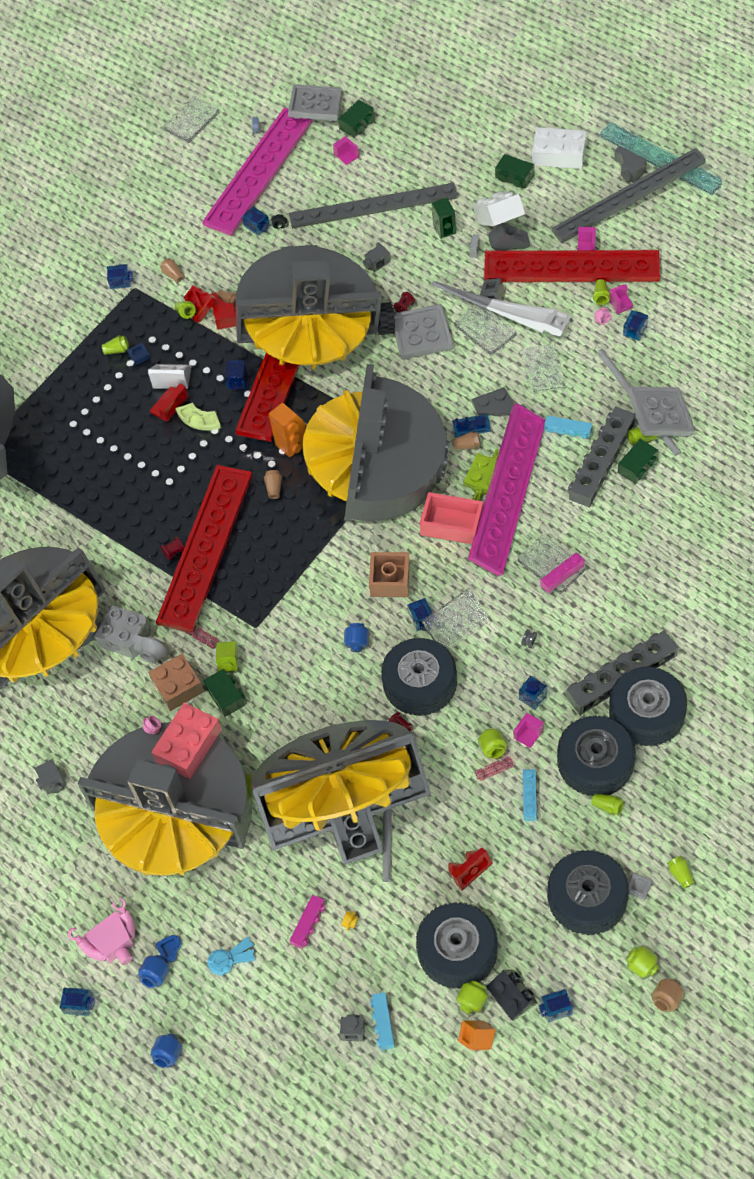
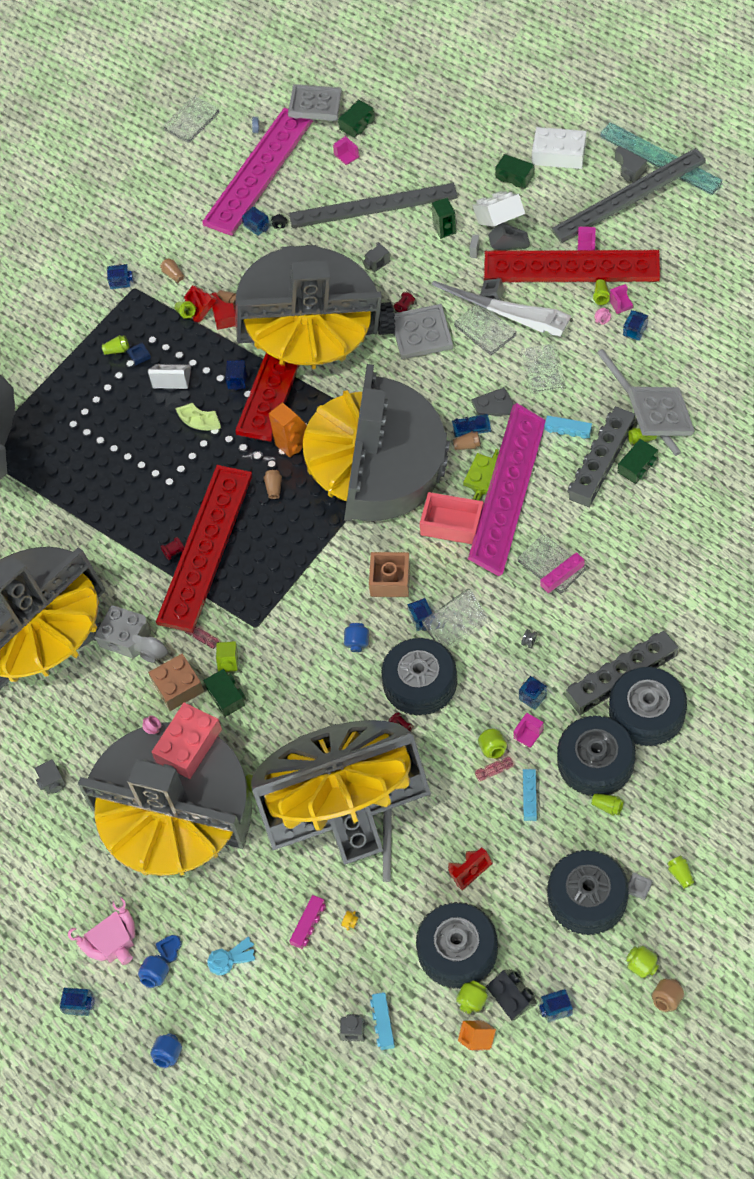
red panel [150,384,188,422] -> none

